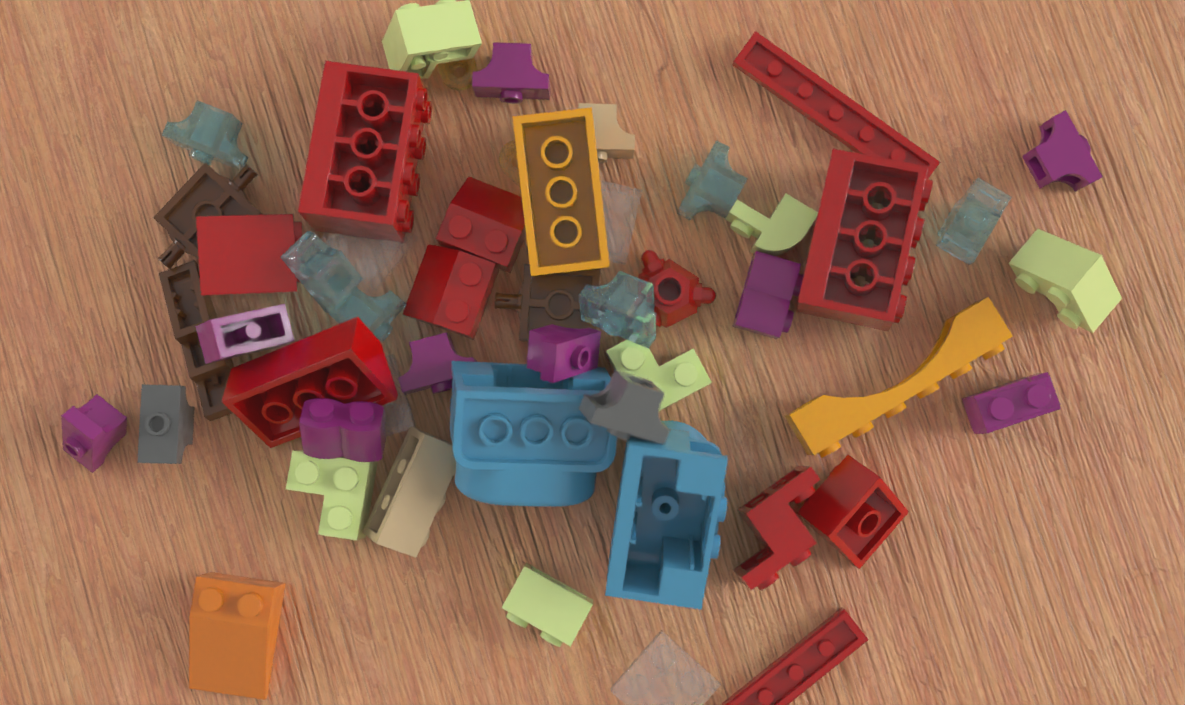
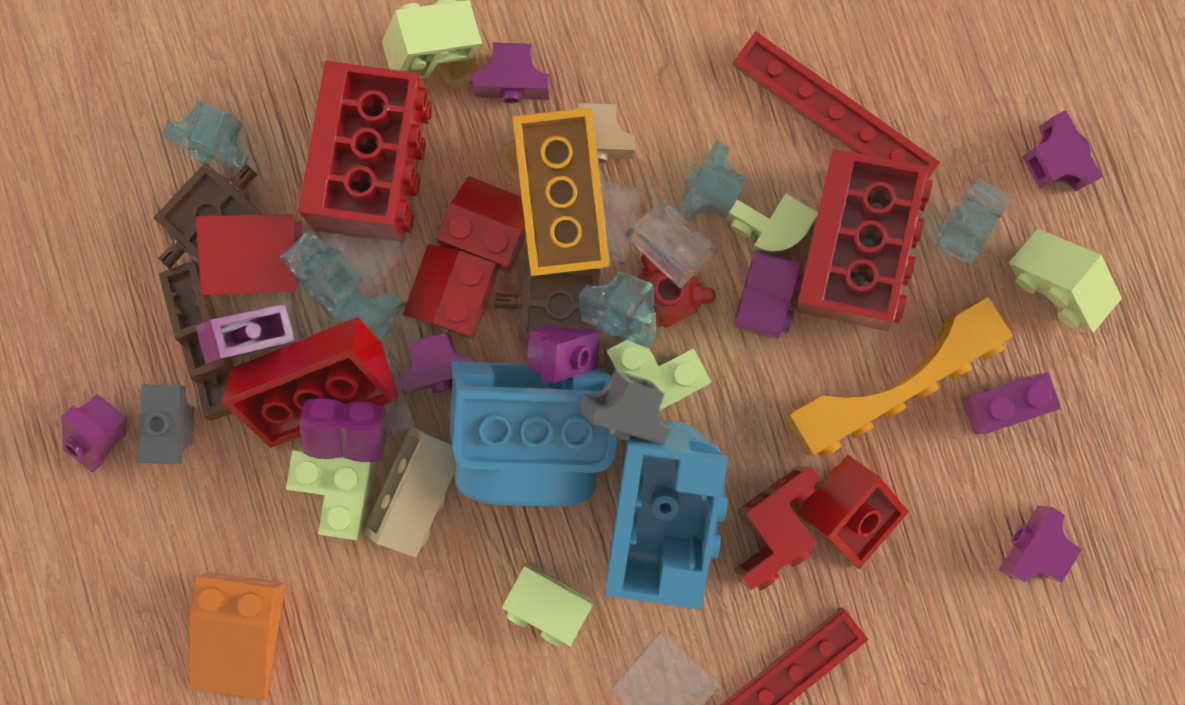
none -> clear plate [624,200,719,289]
none -> magenta brick [999,505,1082,583]

